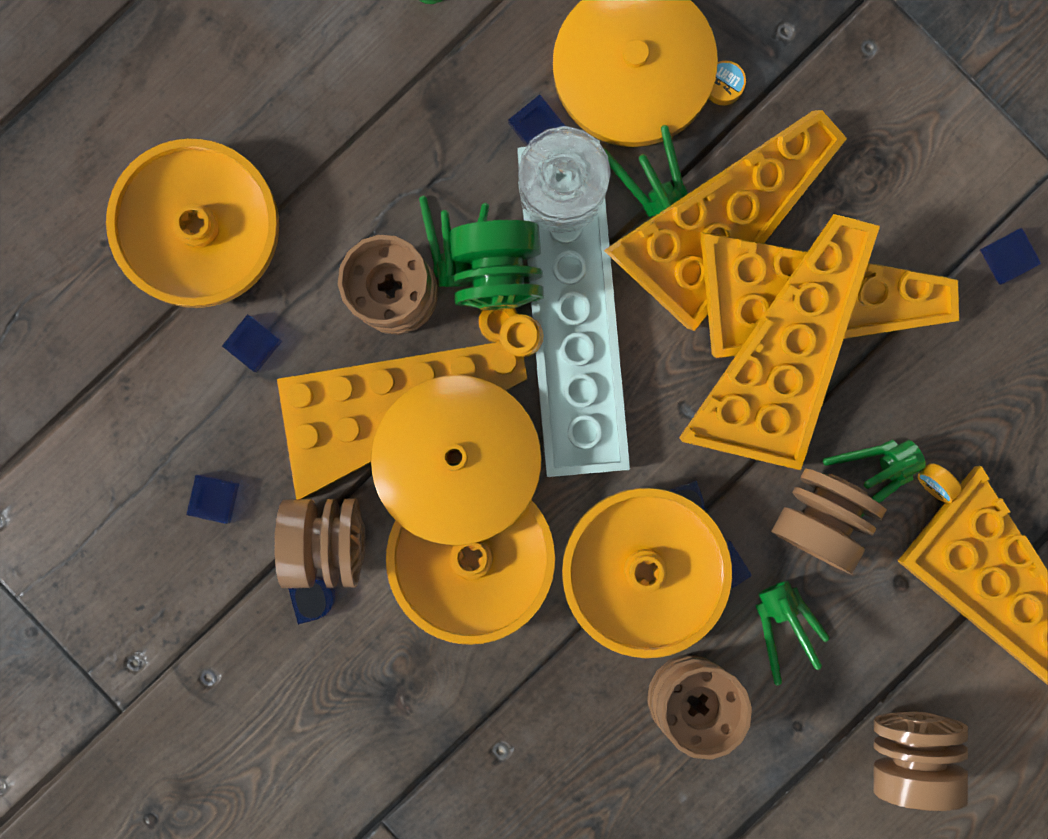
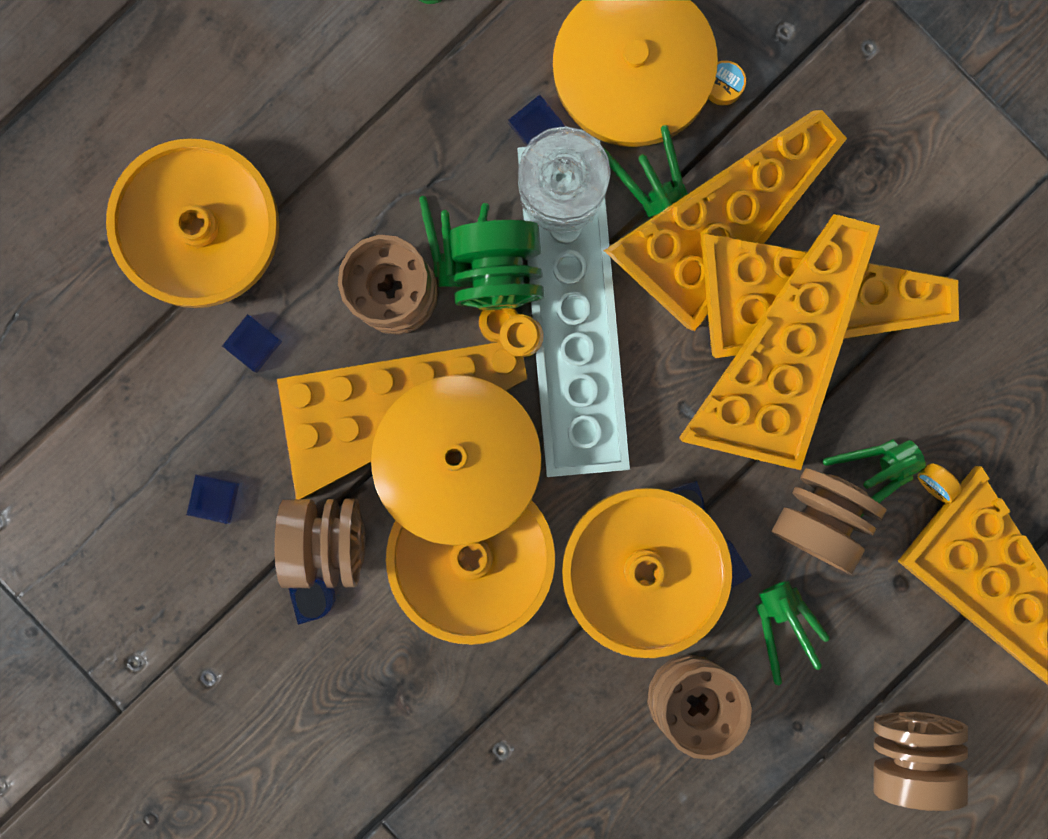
clear blue tile [980,228,1042,285] -> none

